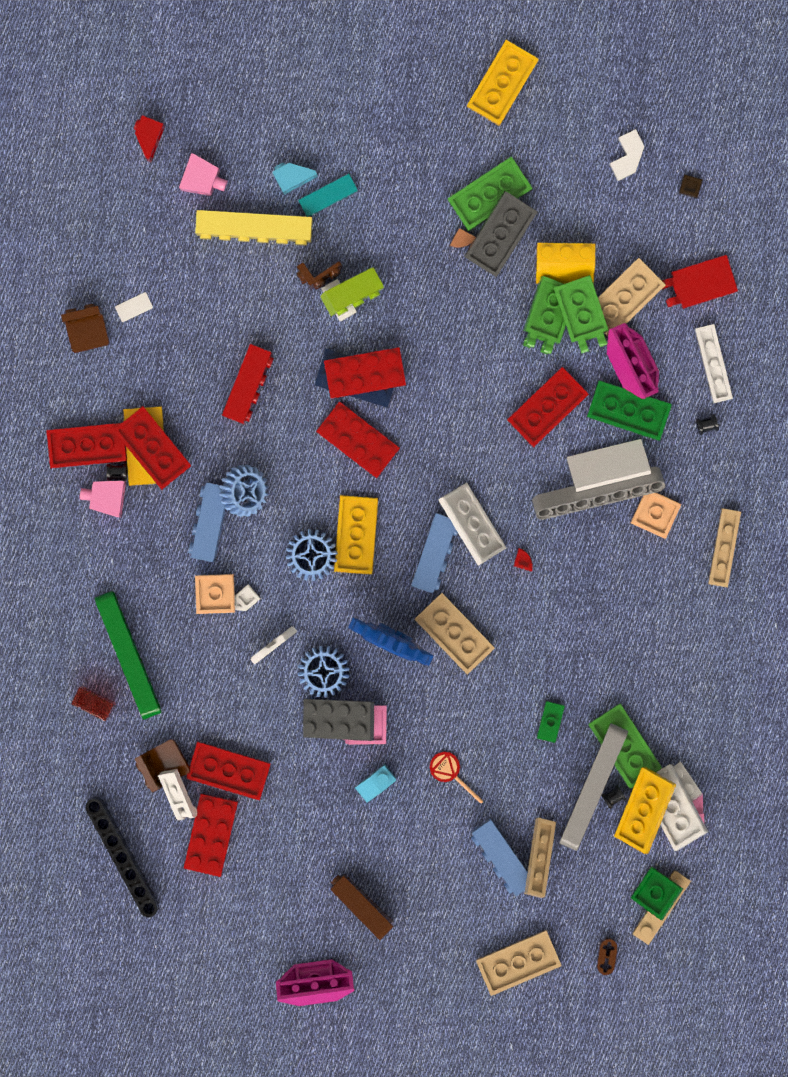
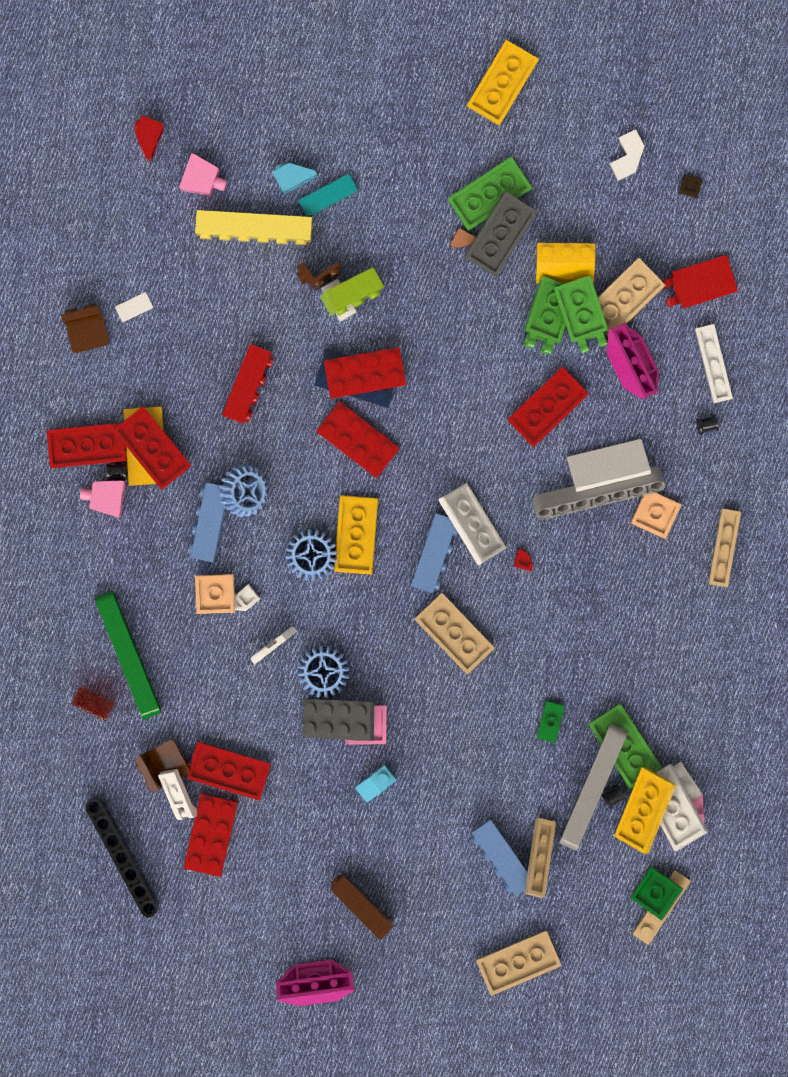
blue gear [348,617,434,666] -> none
piece [429,752,483,803] -> none
green plate [587,380,672,441] -> none
reddish brown beam [597,938,617,975] -> none

